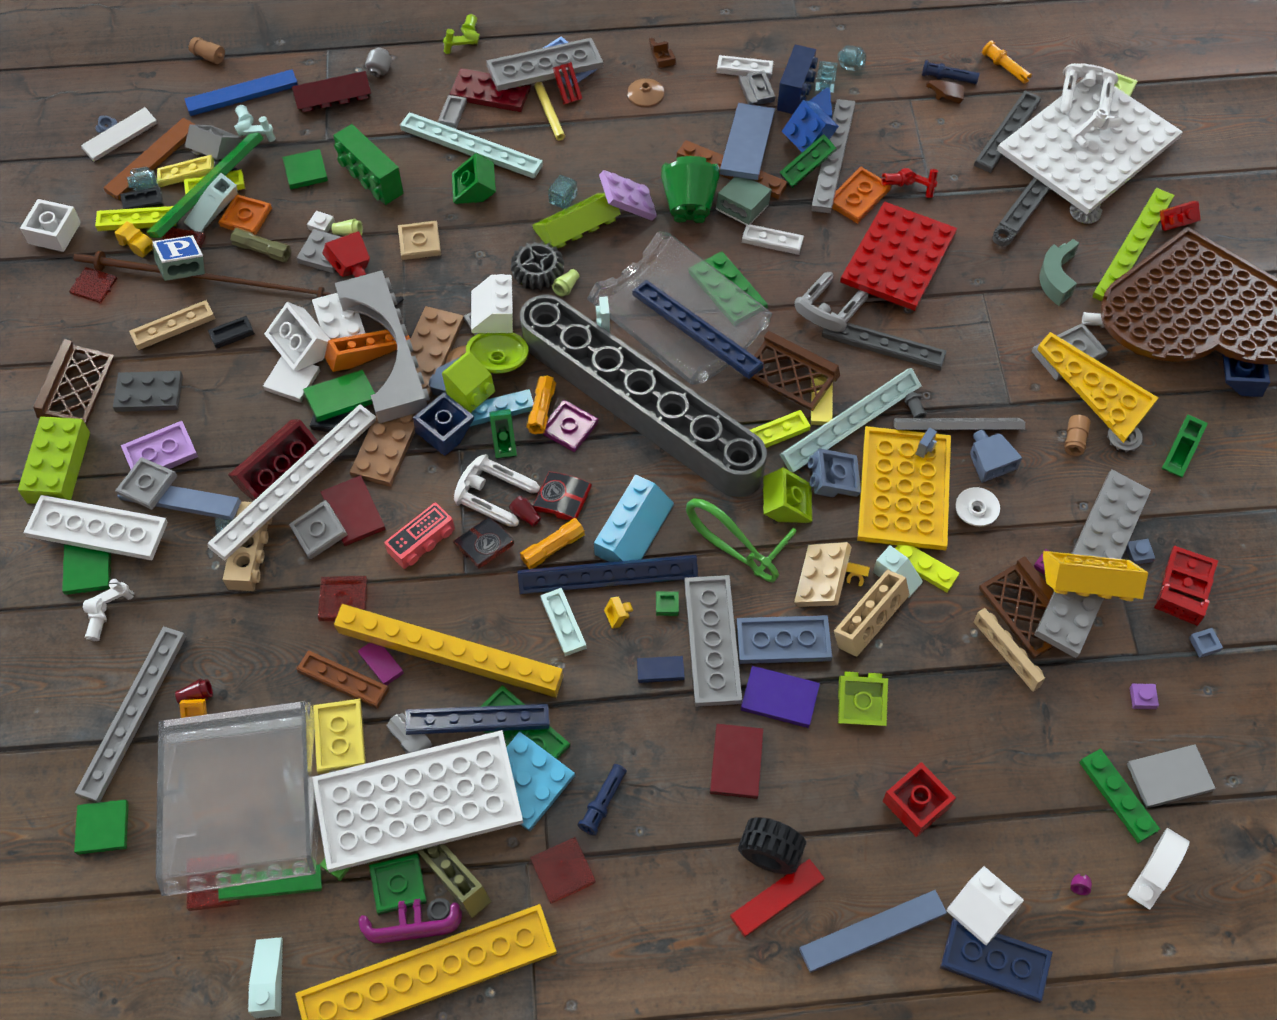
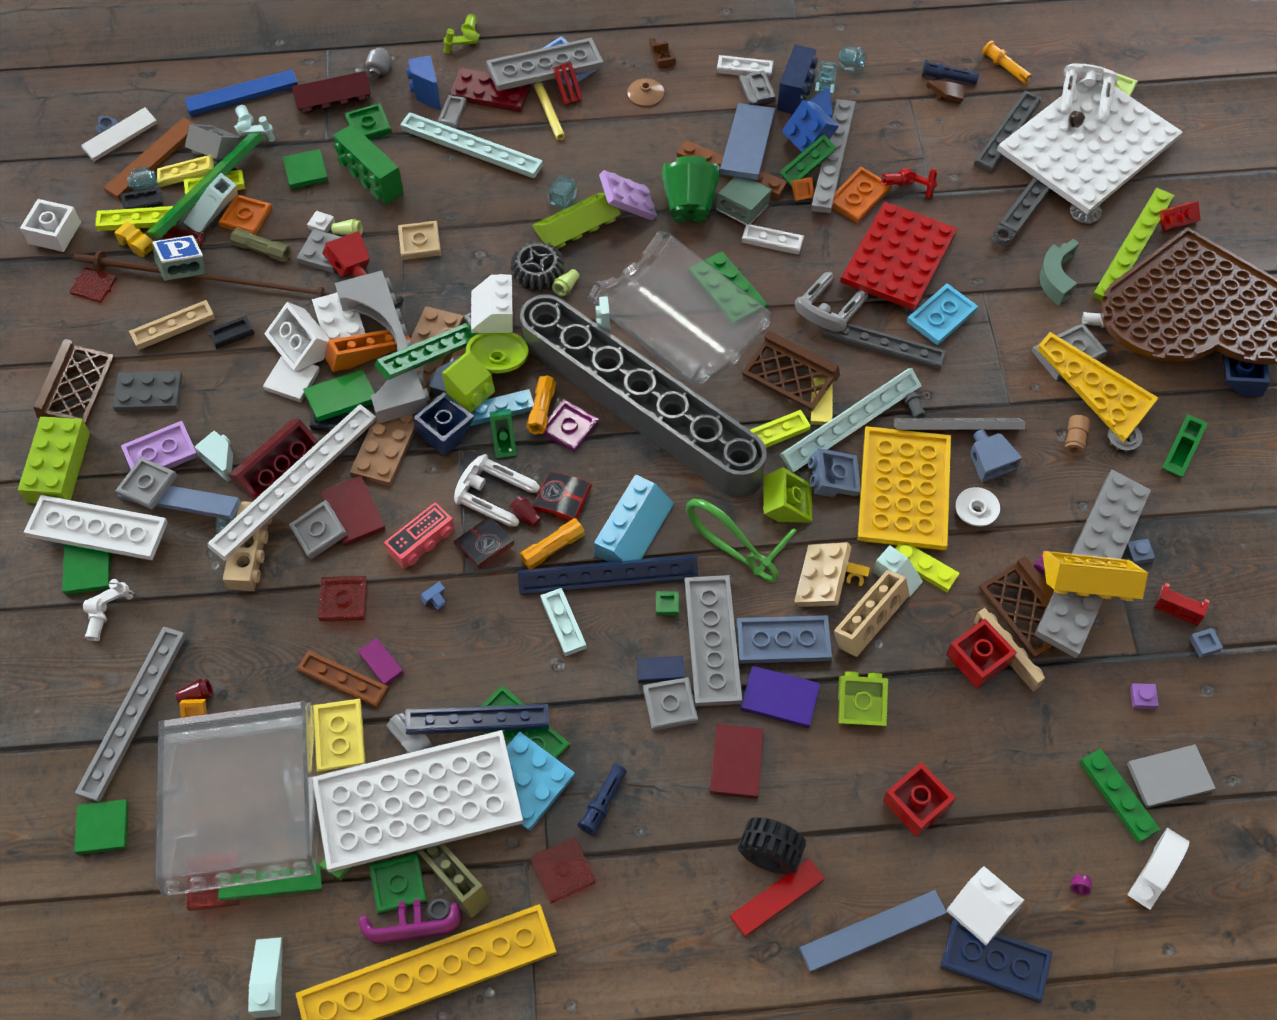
medium nougat piece [189,37,225,64] -> none
yellow brick [334,604,563,698] -> none
green slope [452,153,496,204] -> none
yellow tile [604,596,633,629] -> none
dark blue tile [632,280,764,379] -> none
sand blue plate [916,428,937,458] -> none
white pin [1066,108,1121,148] -> none
red slope [1162,546,1218,600] -> none
none -> light aqua slope [195,431,233,482]
none -> green tile [344,103,392,140]
none -> green plate [374,323,477,380]
none -> blue slope [406,56,441,110]
none -> medium blue tile [420,581,446,610]
none -> light grey tile [643,677,698,731]
none -> orange plate [791,177,814,201]
none -> medium azure plate [907,284,978,346]
none -> red brick [946,618,1017,689]
none -> dark brown hinge [1068,111,1085,128]

